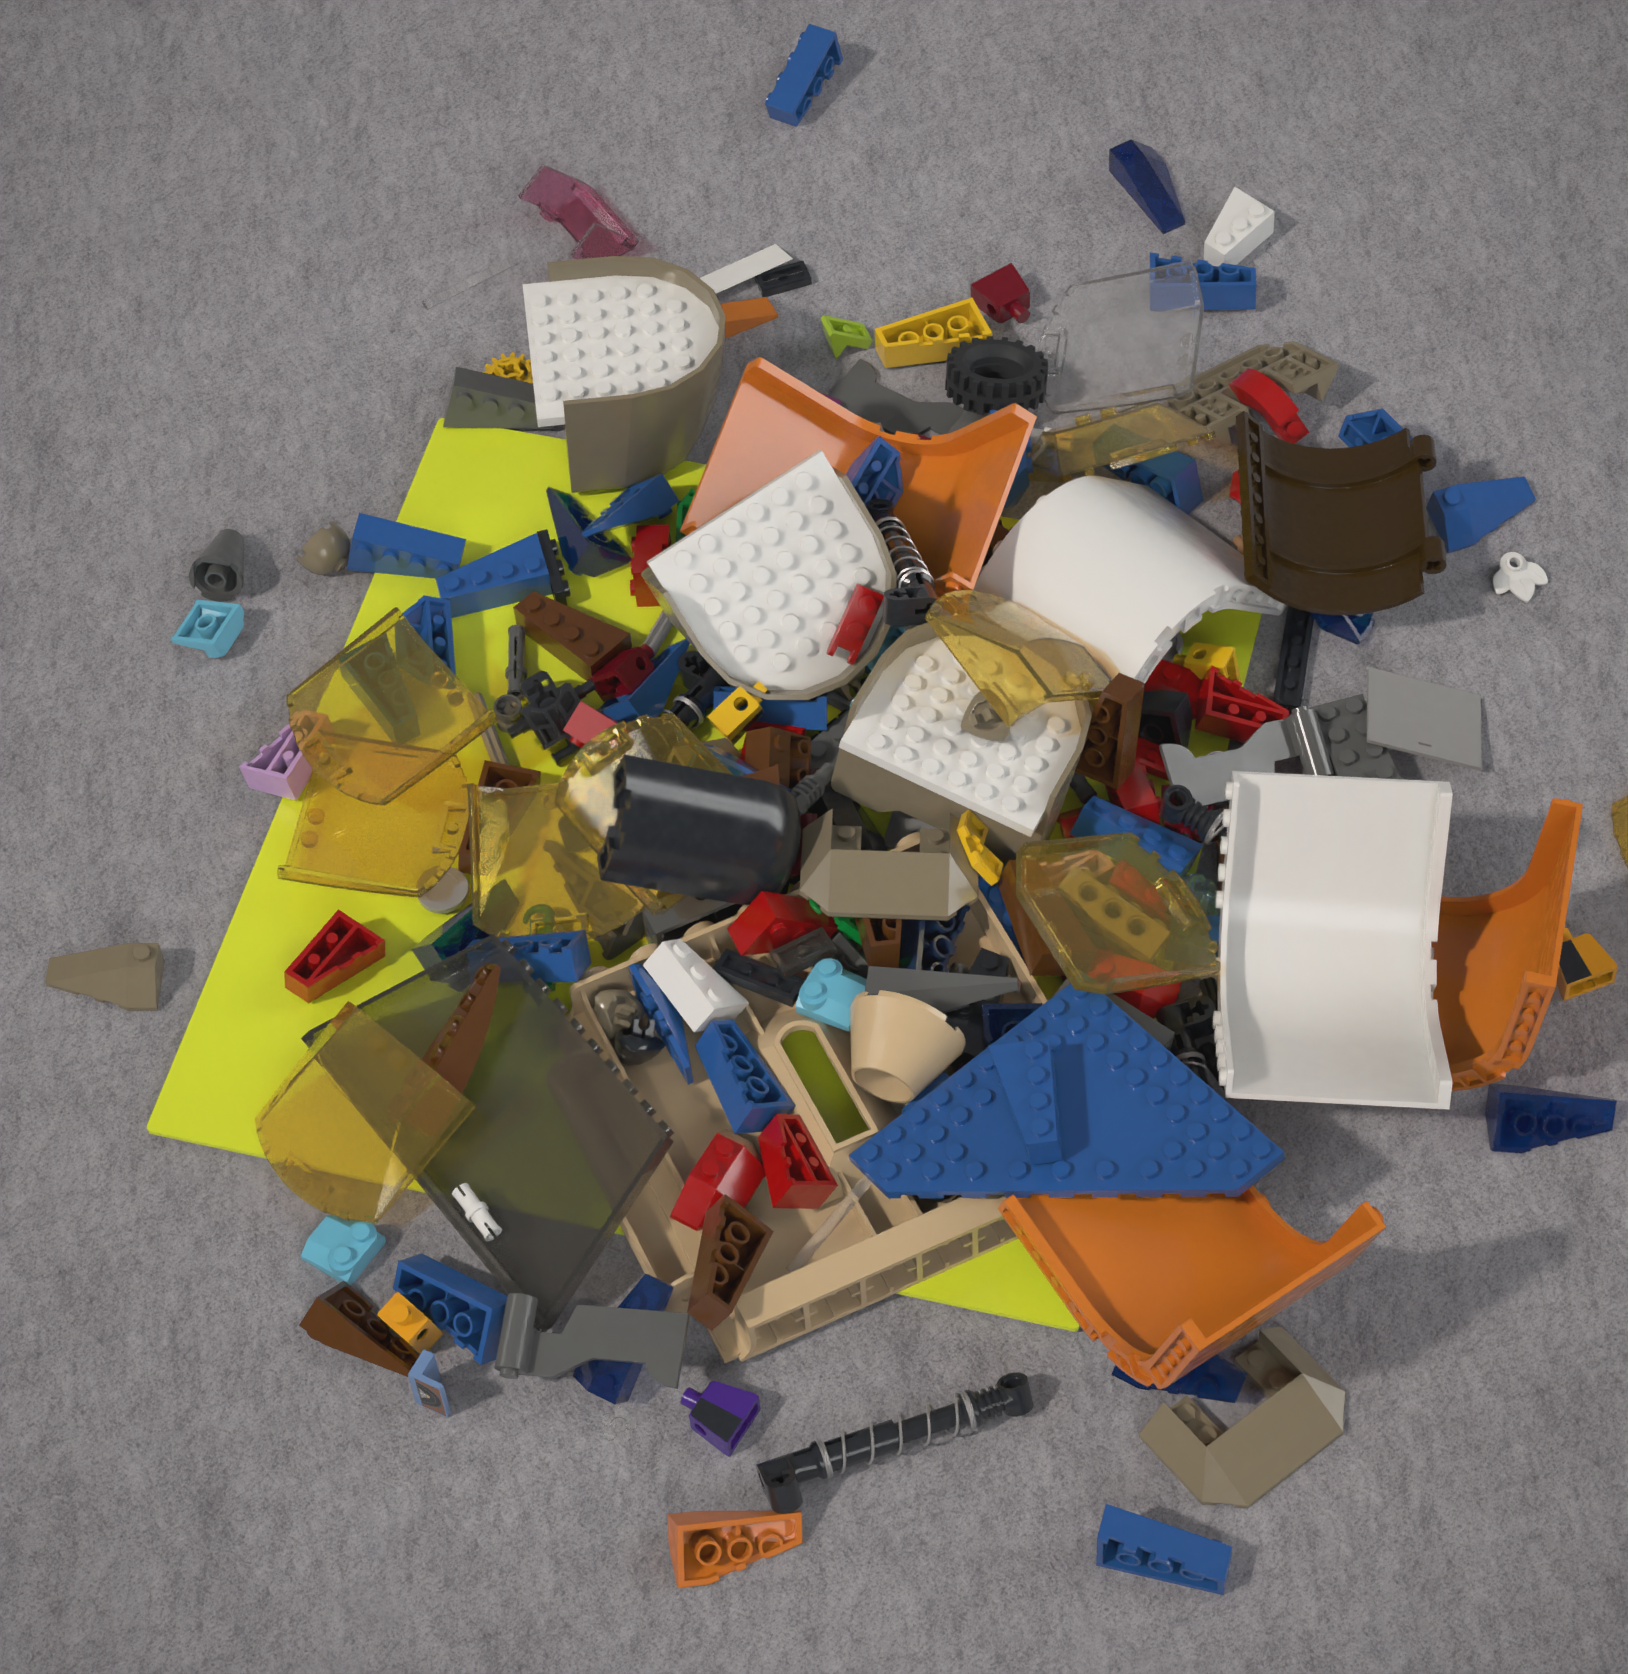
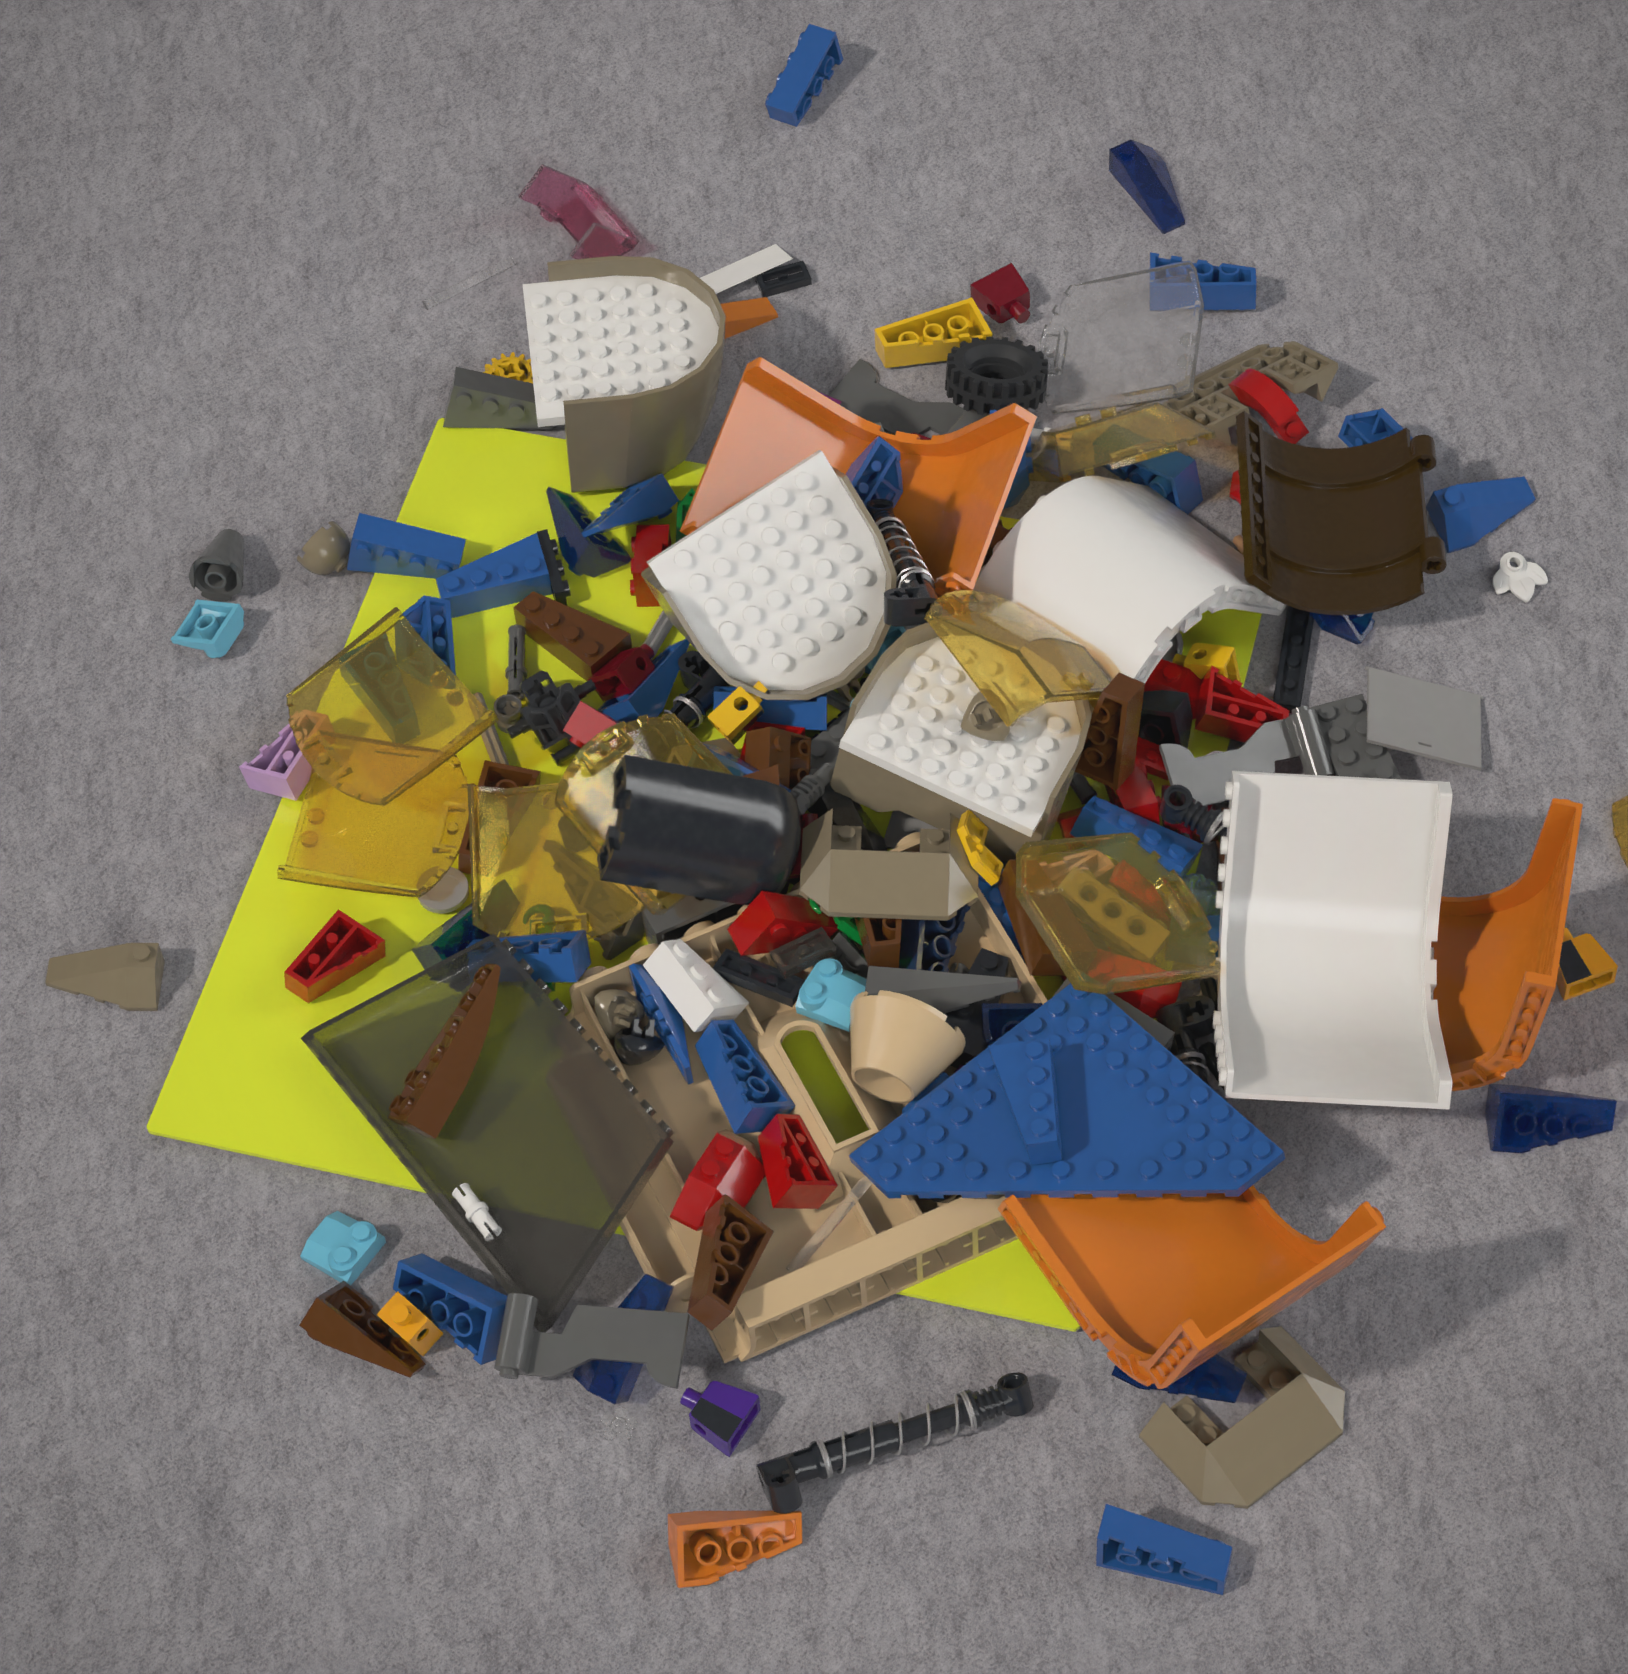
clear yellow windscreen [255,1001,475,1224] -> none
medium blue panel [408,1349,451,1417] -> none
lime slope [820,315,873,359] -> none
red hinge [826,583,884,665] -> none
white wedge [1204,187,1275,267] -> none

